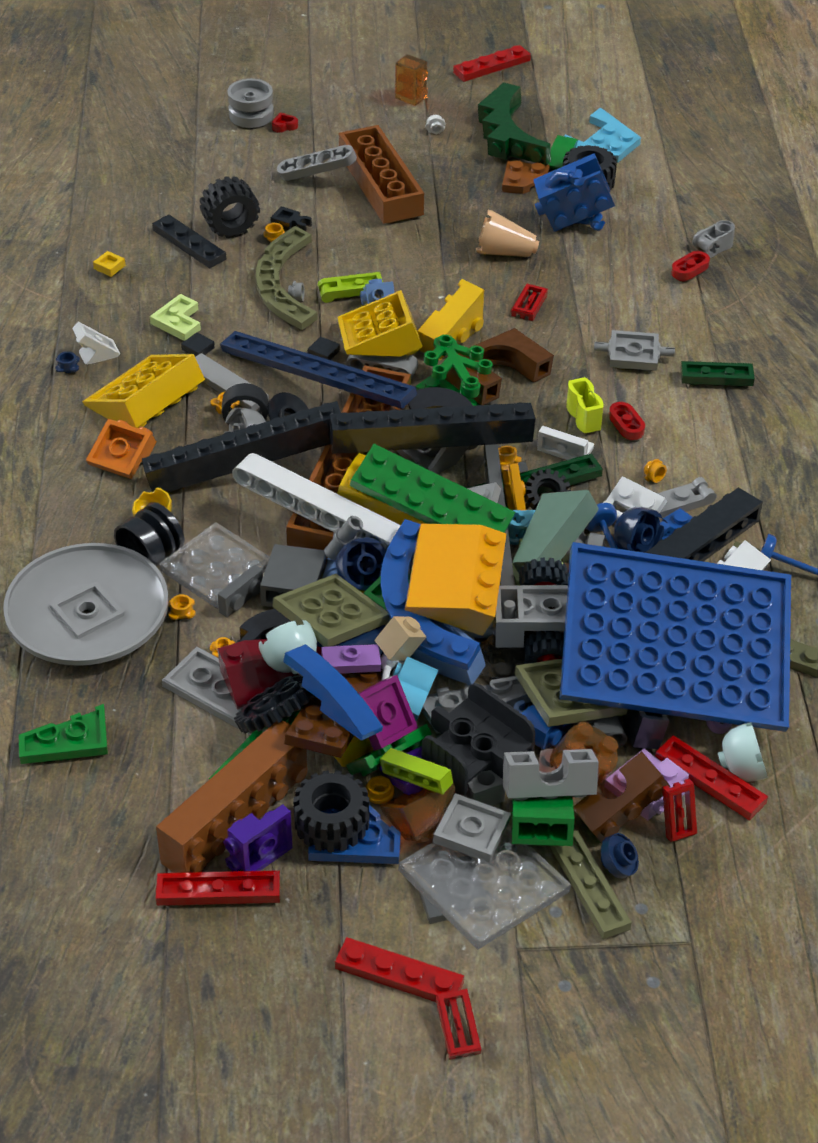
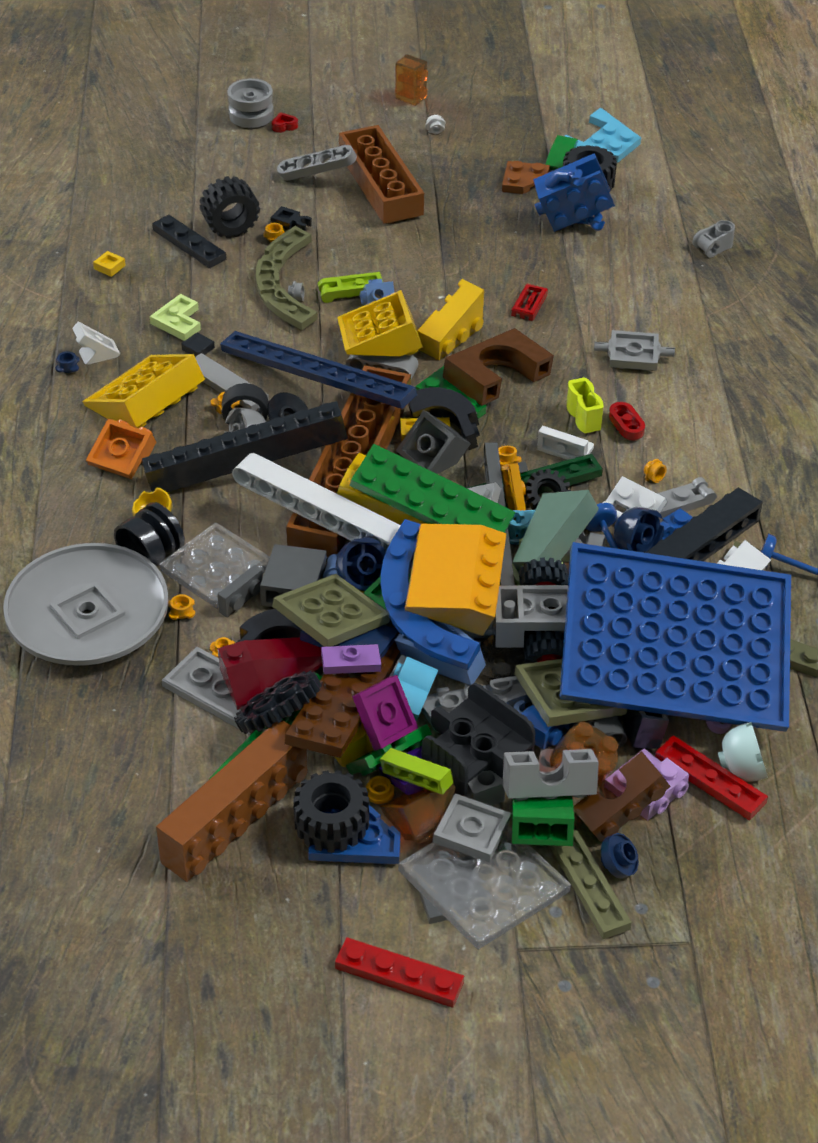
green wing [19,704,108,764] -> none
red plate [156,870,280,906] -> none
dark purple plate [224,804,293,871] -> none
light aqua cylinder [259,620,317,674] -> none
blue slope [283,644,383,741] -> none
black tile [308,336,340,360] -> none
light grey pin [324,515,363,560] -> none
black brick [329,402,536,454] -> none
tan brick [375,616,426,661] -> none
white hand [380,654,399,680] -> none
green plant [424,335,493,398] -> none
red tile [435,989,482,1060] -> none
red plate [453,45,531,82] -> none
light nougat cone [476,209,539,257] -> none
dark green arch [478,82,551,166] -> none
red tile [662,779,697,842] -> none
red plate [671,251,710,281] -> none
dark green plate [680,361,755,386] -> none

